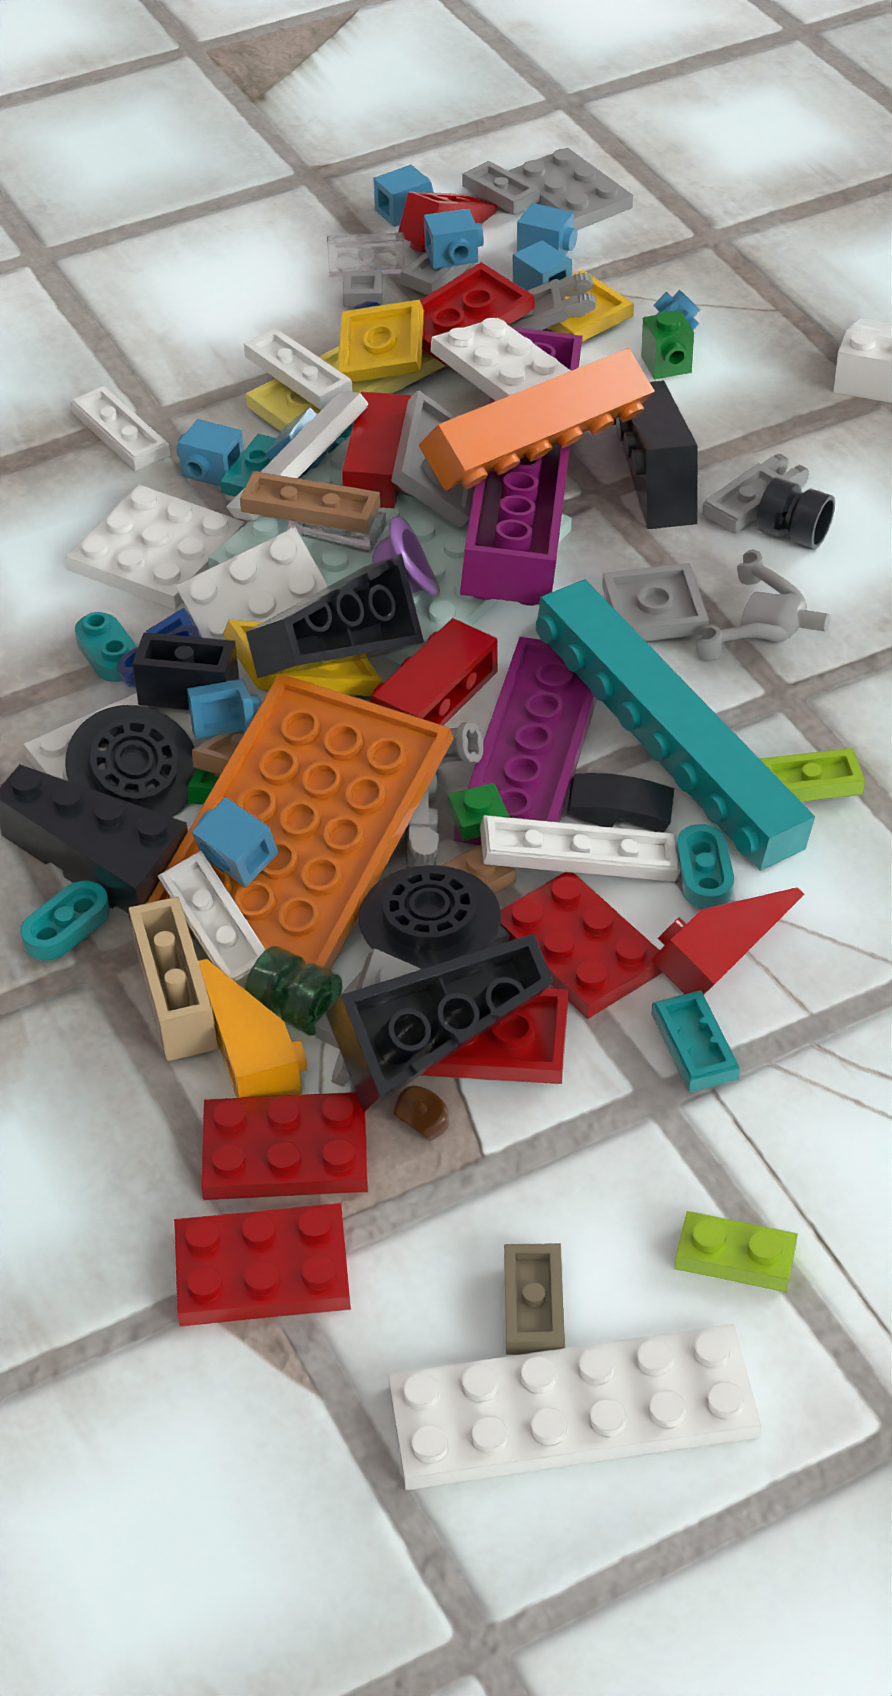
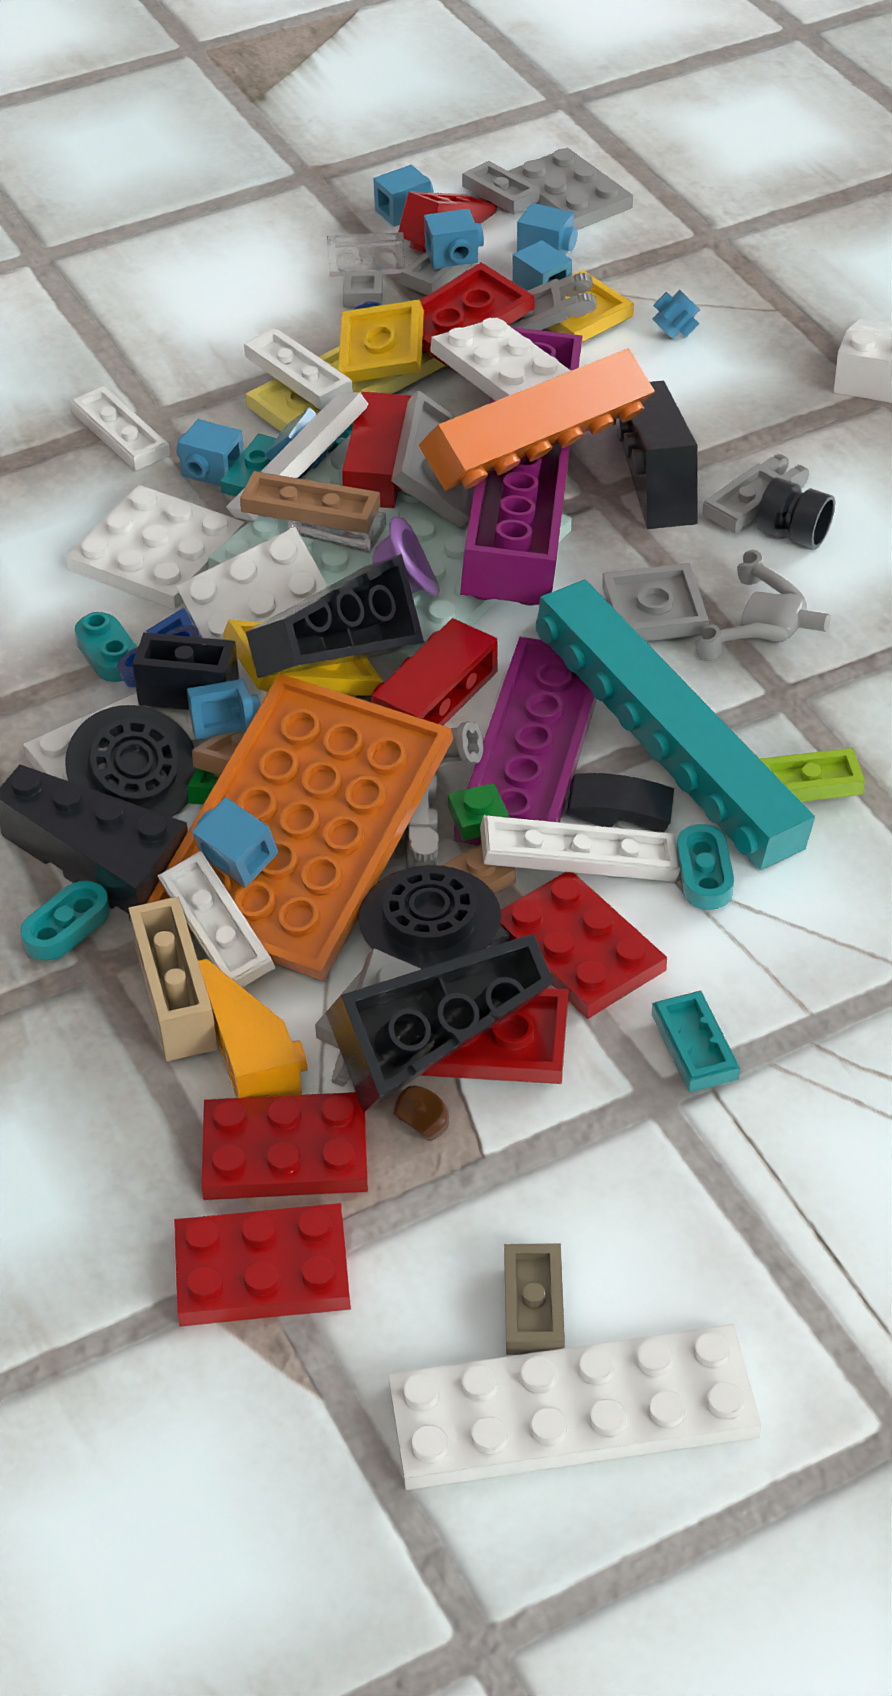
clear green wheel [245,946,343,1036] -> none
green brick [641,310,694,380] -> none
red slope [651,887,805,995] -> none
lime plate [675,1211,798,1293] -> none

